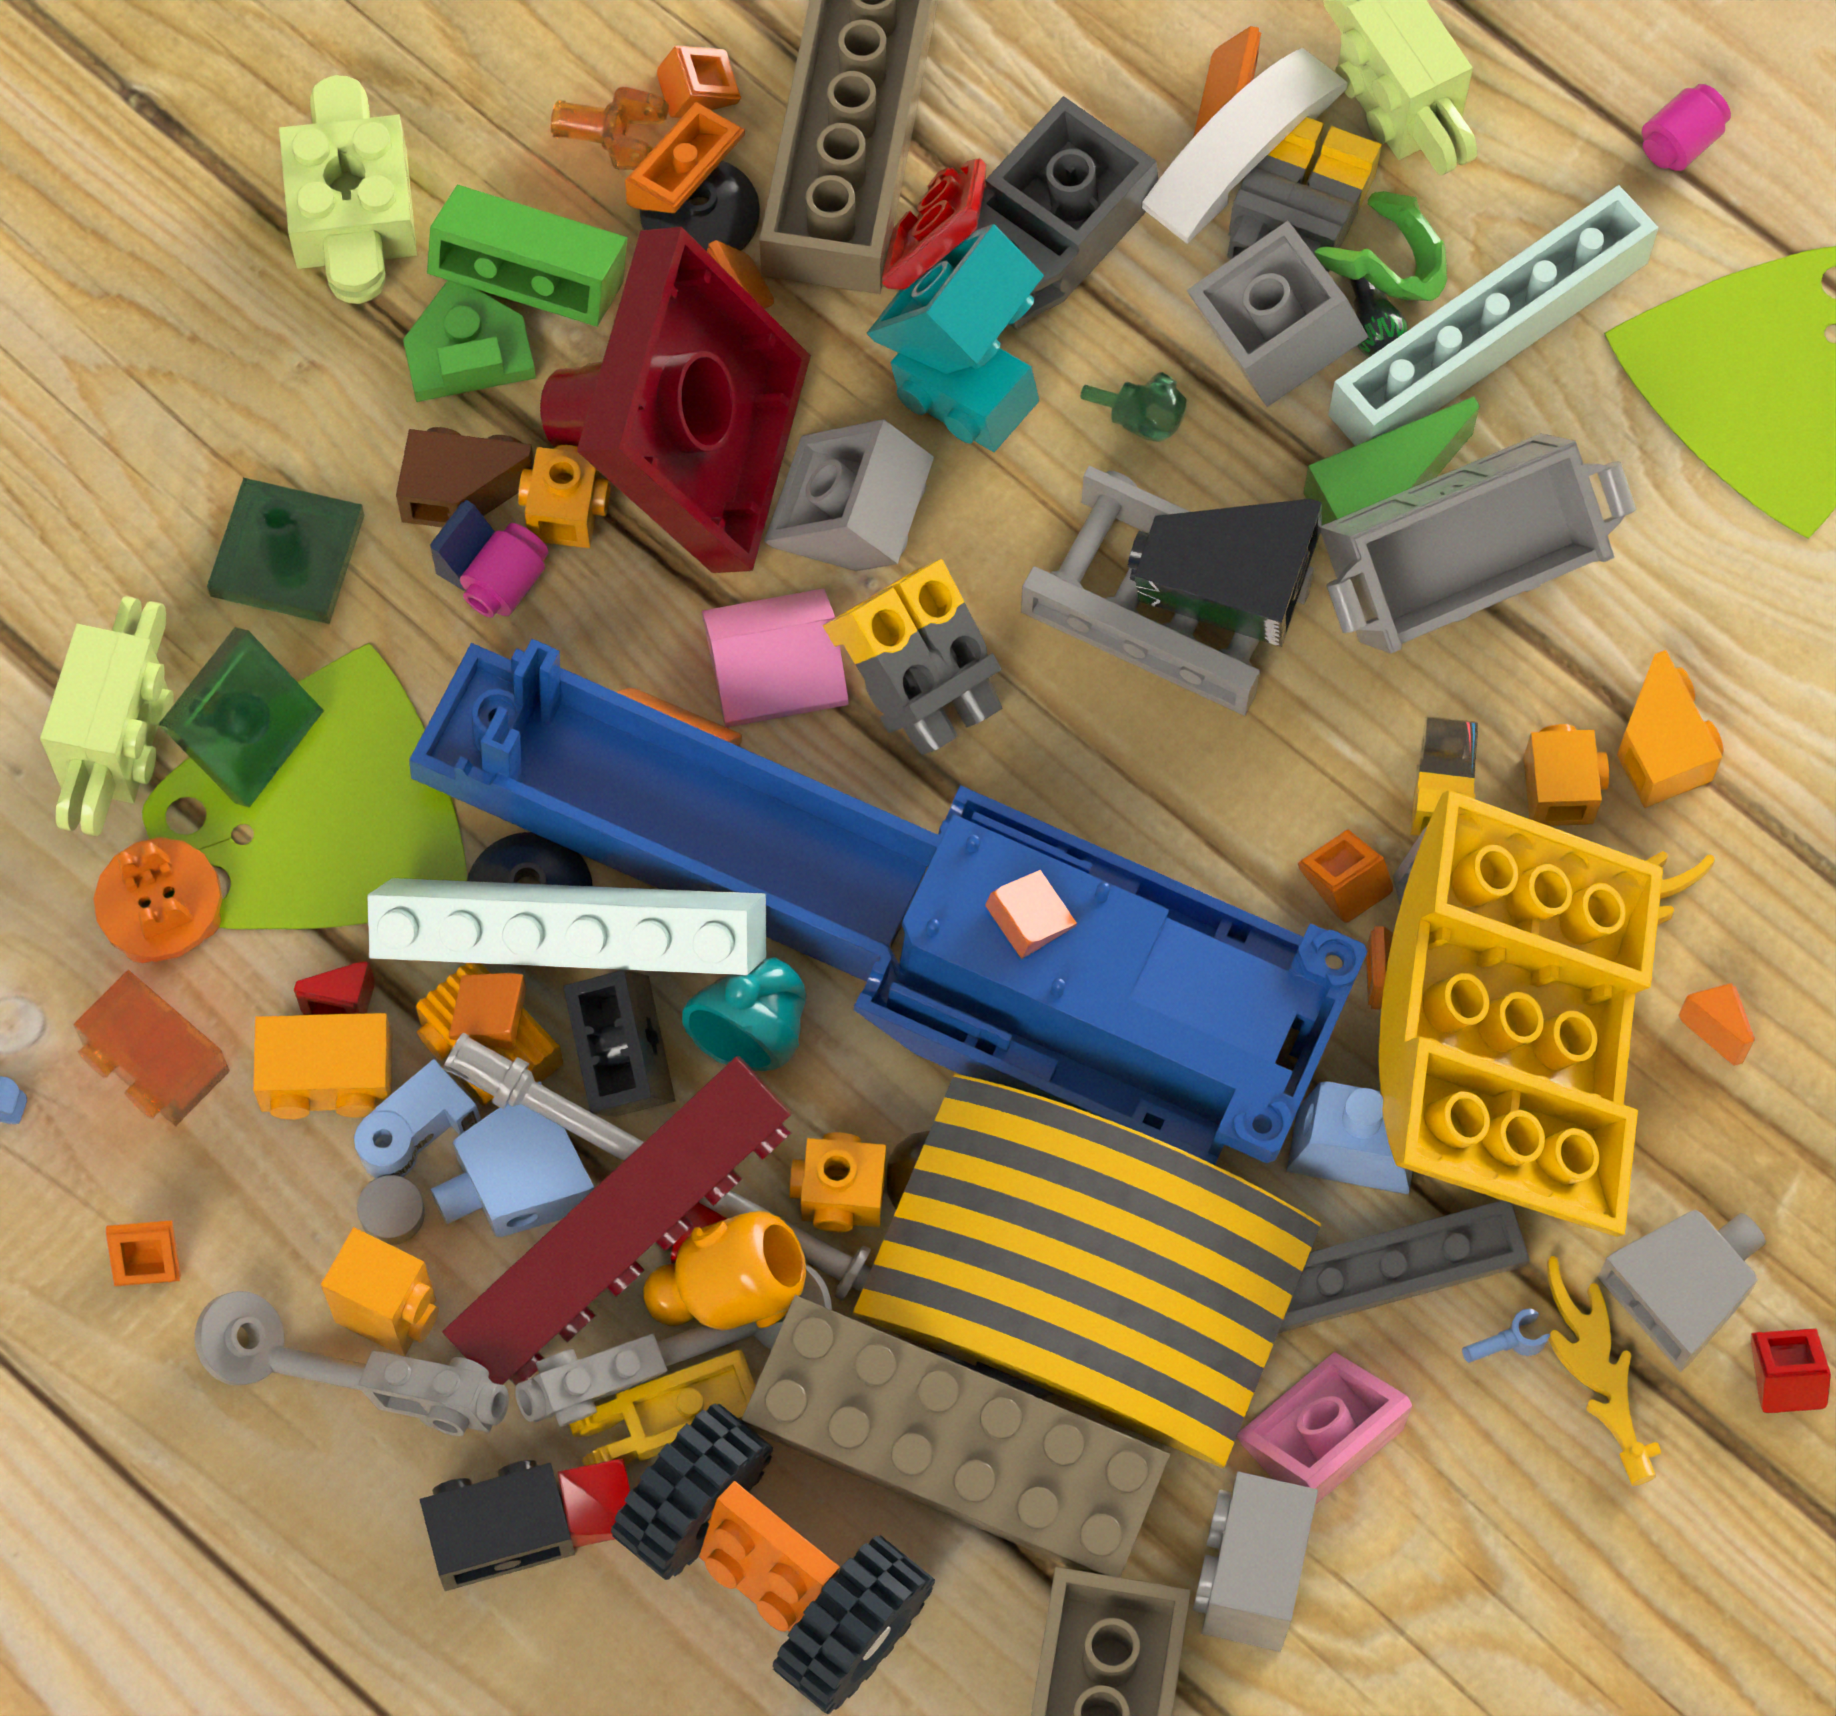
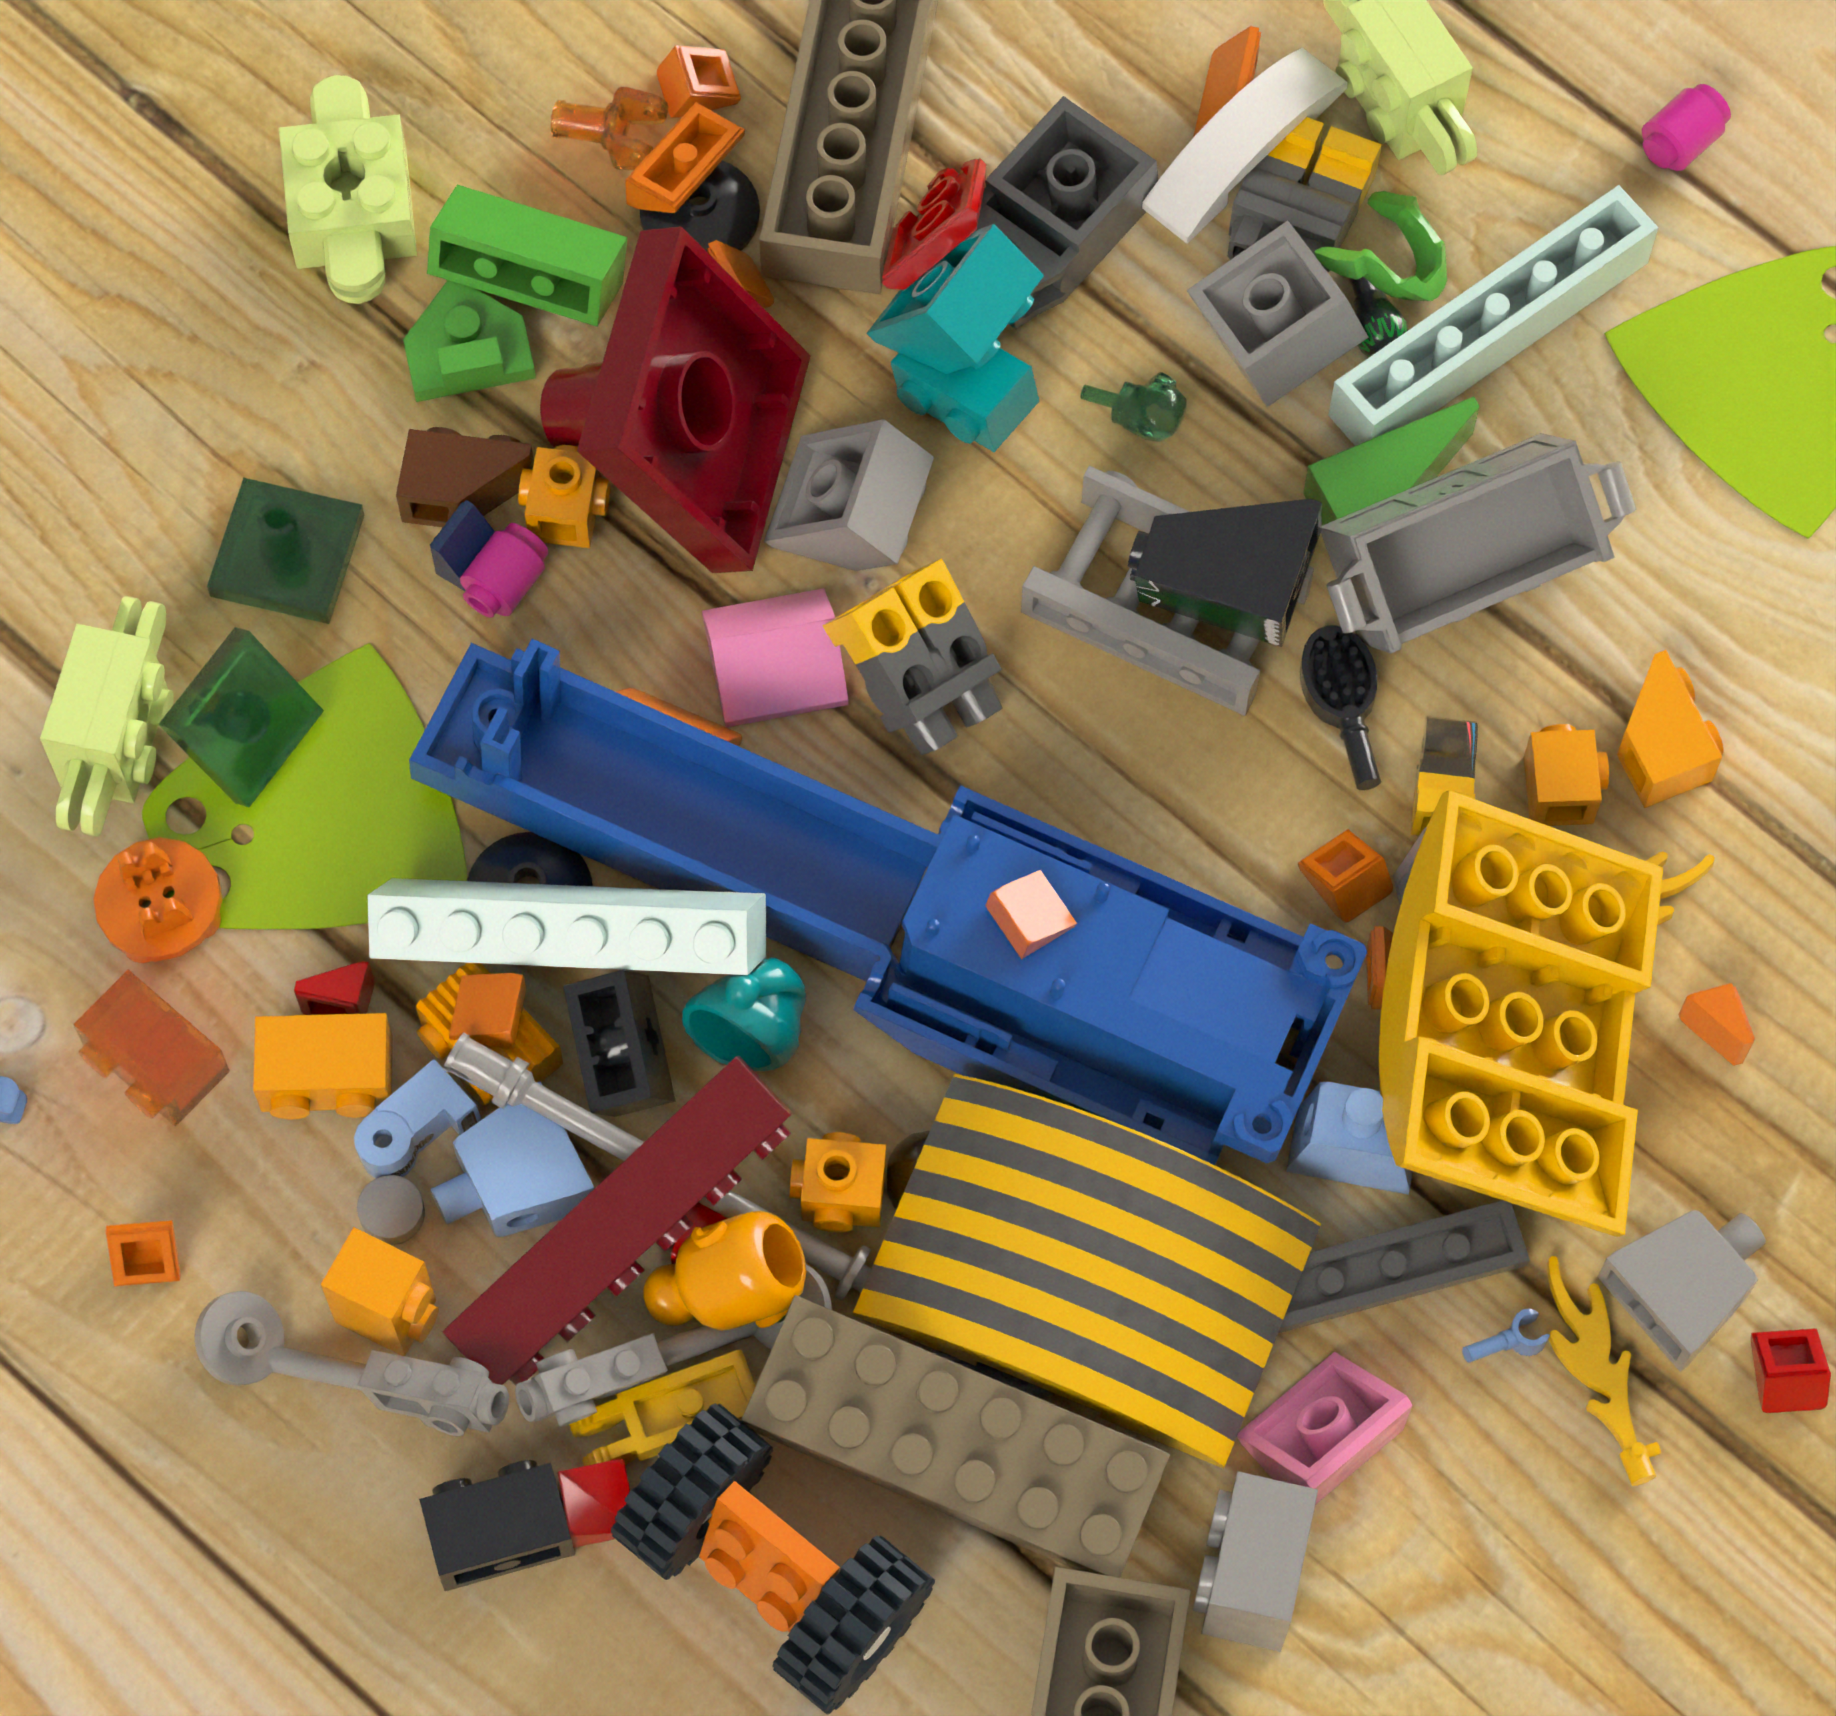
none -> black piece [1300,625,1381,790]

